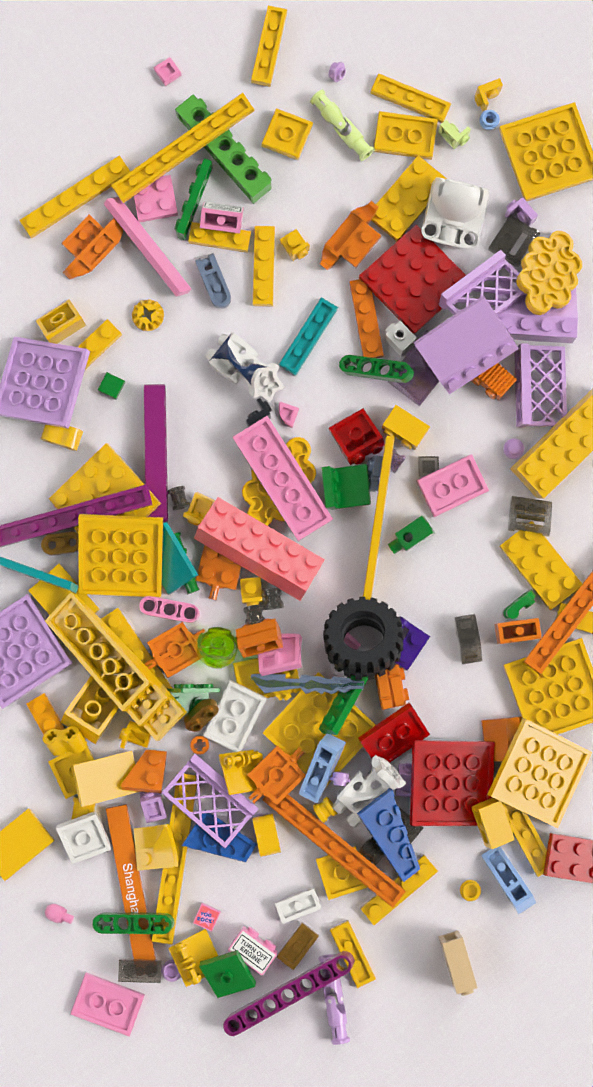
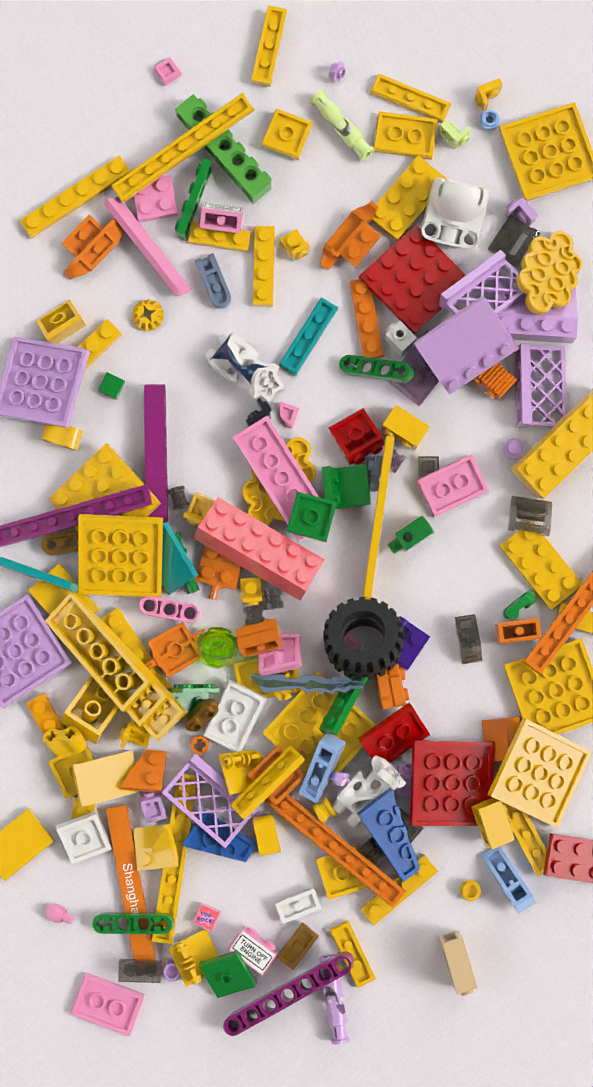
none -> yellow plate [231,745,305,820]
none -> green plate [286,491,337,543]

